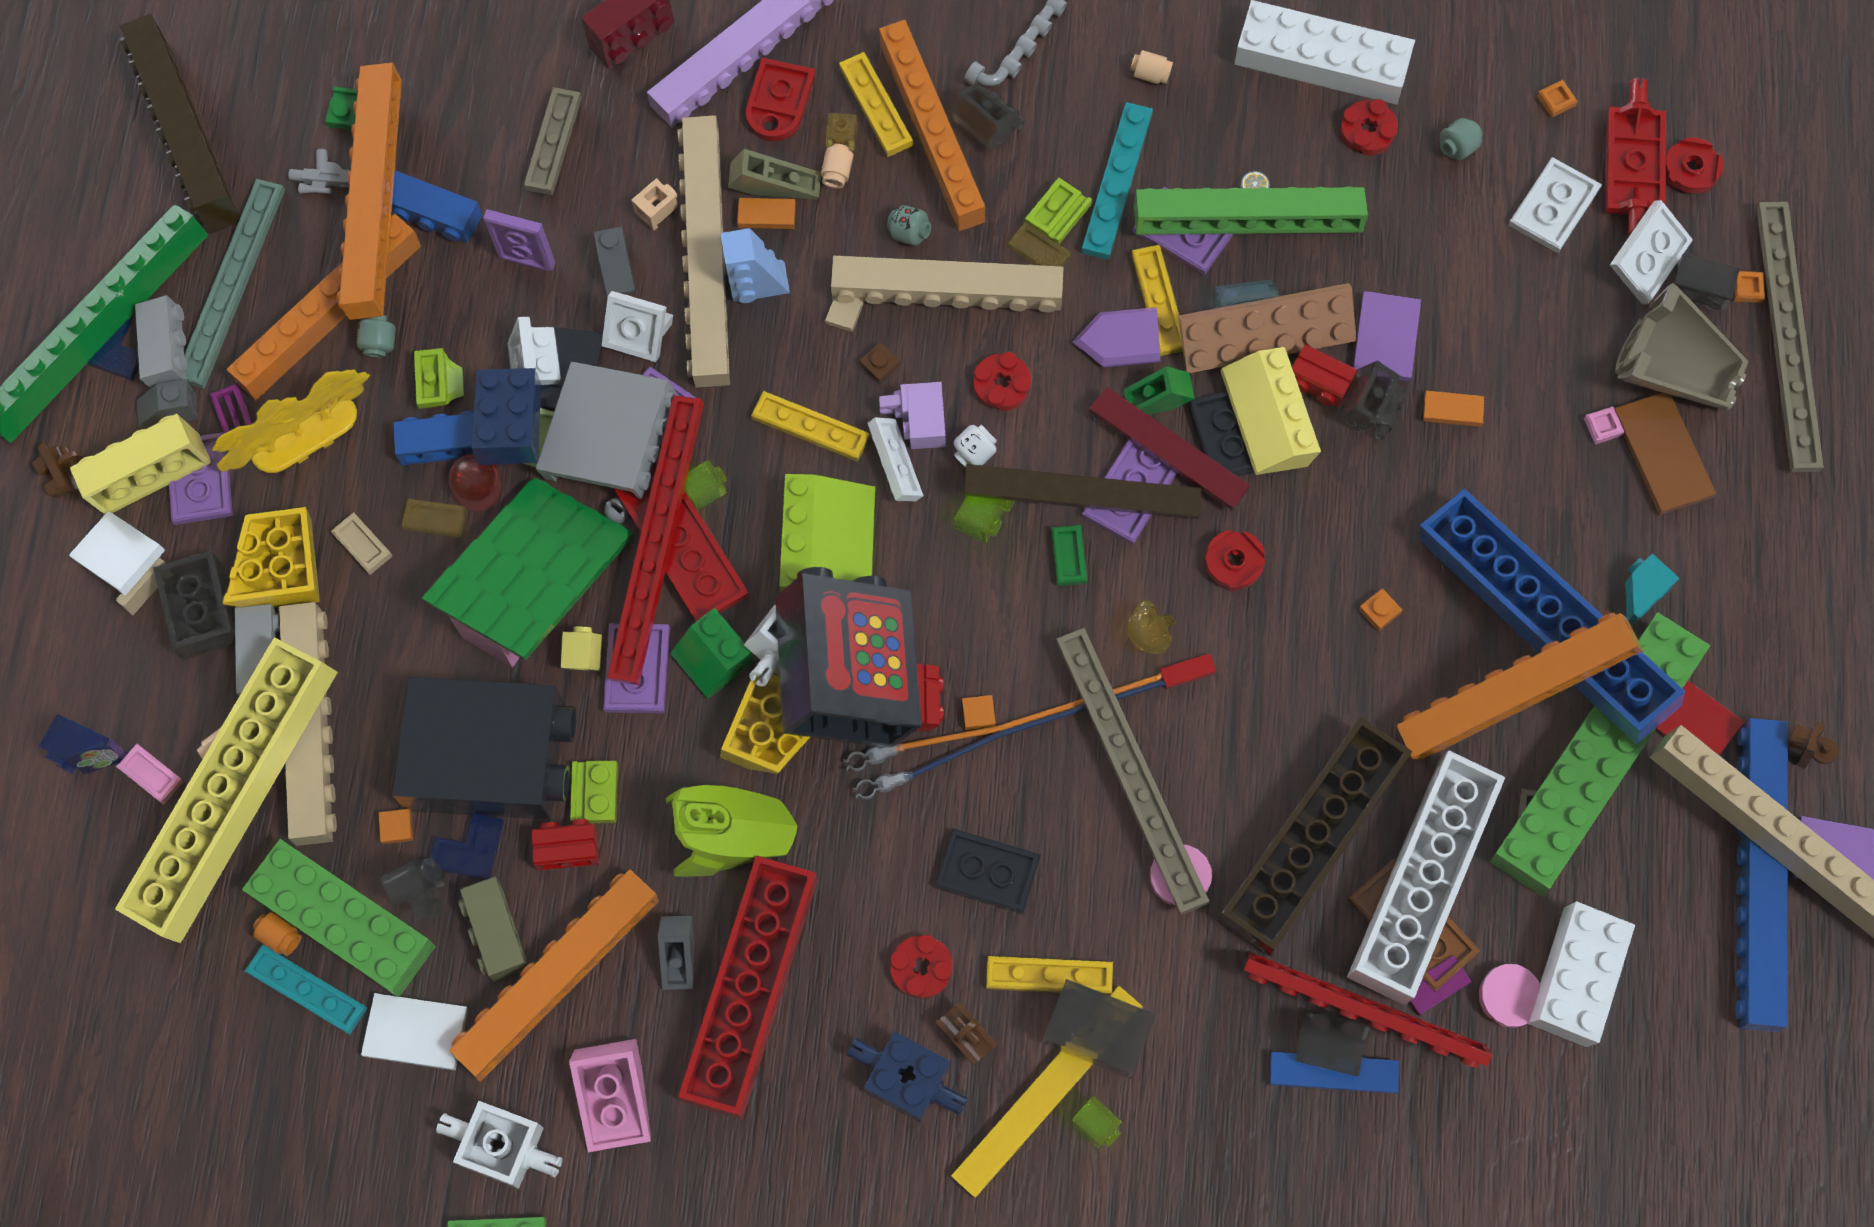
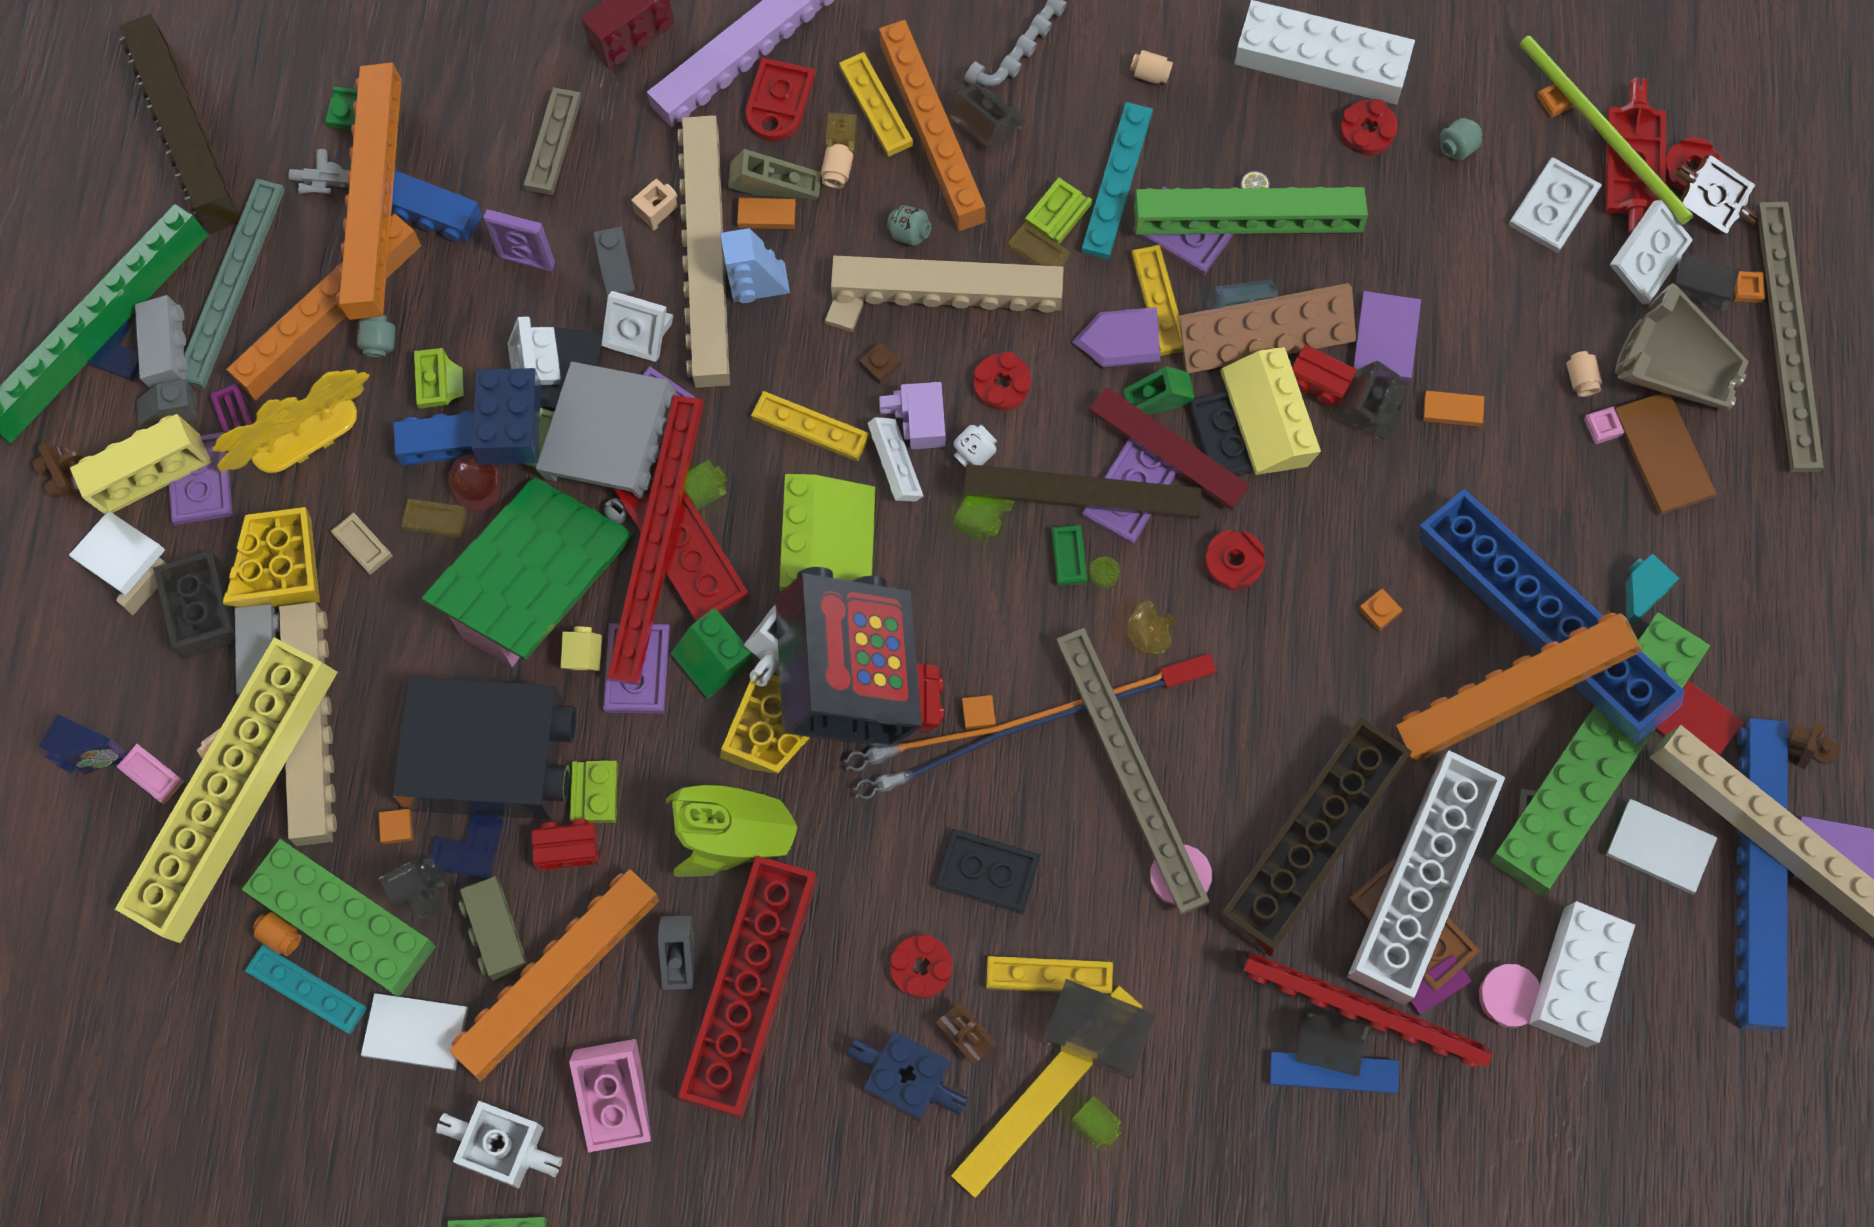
none -> clear neon green tile [1090,557,1120,588]
none -> lime piece [1520,36,1693,225]
none -> light nougat brick [1566,351,1602,397]
none -> white tile [1605,799,1717,895]
none -> plate [1674,155,1759,235]

